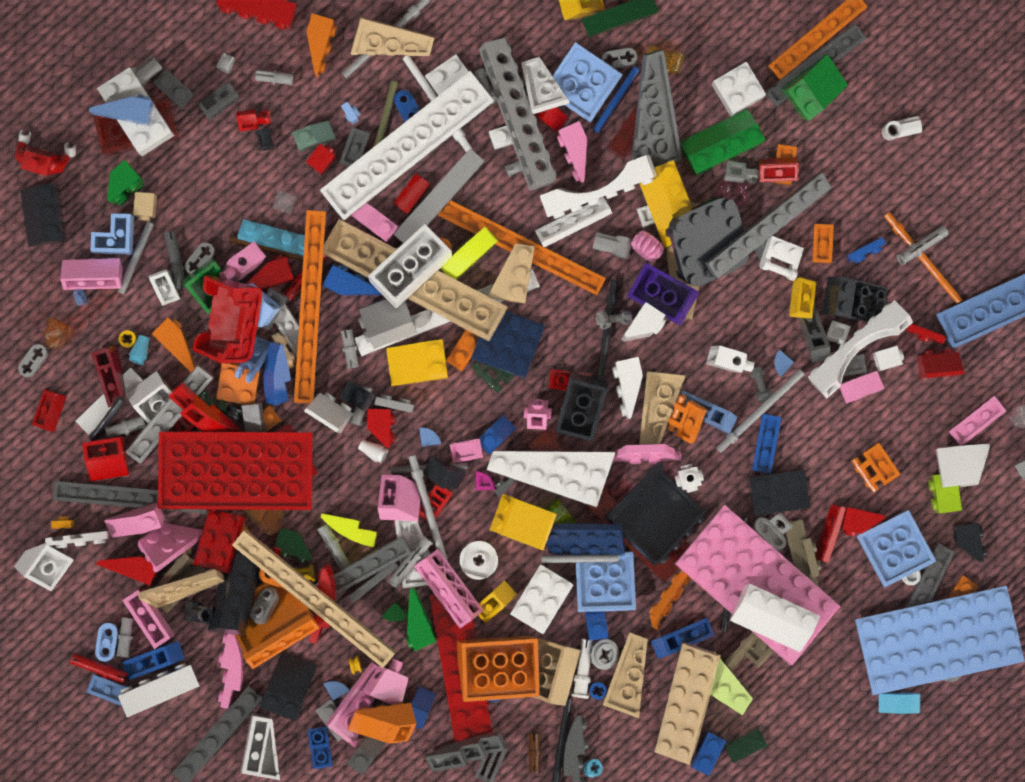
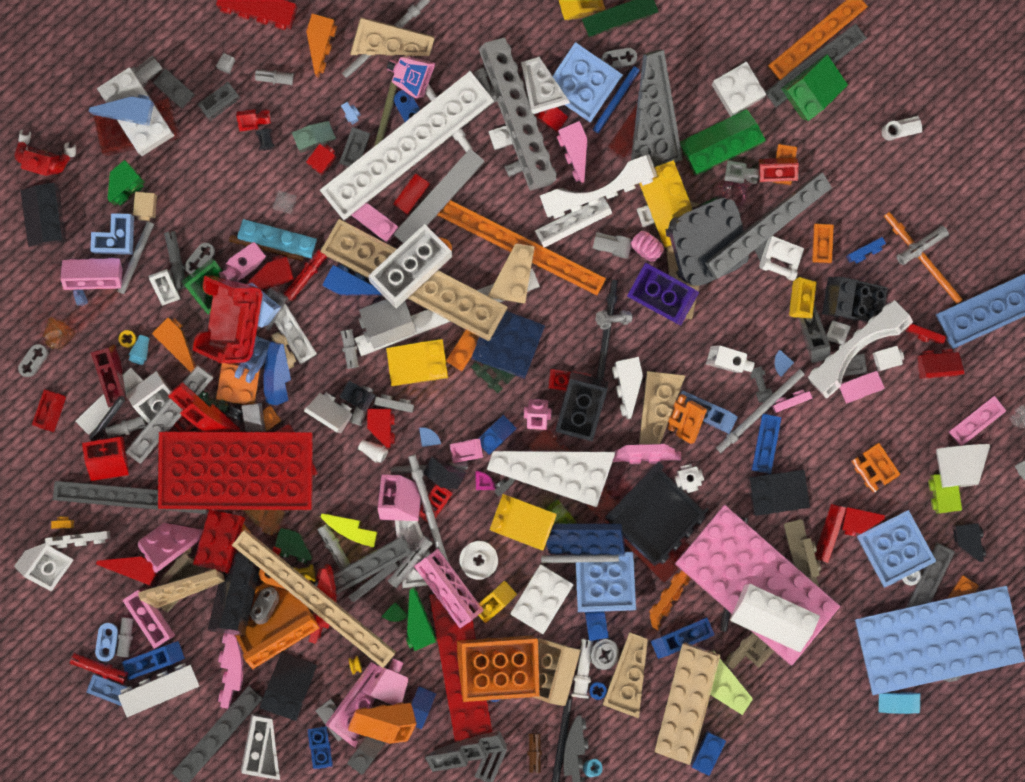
bright pink slope [104,502,165,538] -> none
black piece [183,601,214,624] -> none
orange plate [294,210,326,404] -> none
medium blue tile [324,681,350,700] -> none
white plate [425,55,468,96] -> none
neon yellow slope [440,227,498,280] -> none
white slope [621,303,666,342] -> none
clear yellow piece [647,45,685,75] -> none
clear green plate [724,728,767,763] -> none
light grey bracket [753,513,793,551] -> none
none -> torso [387,56,435,98]
none -> bright pink plate [772,390,812,413]

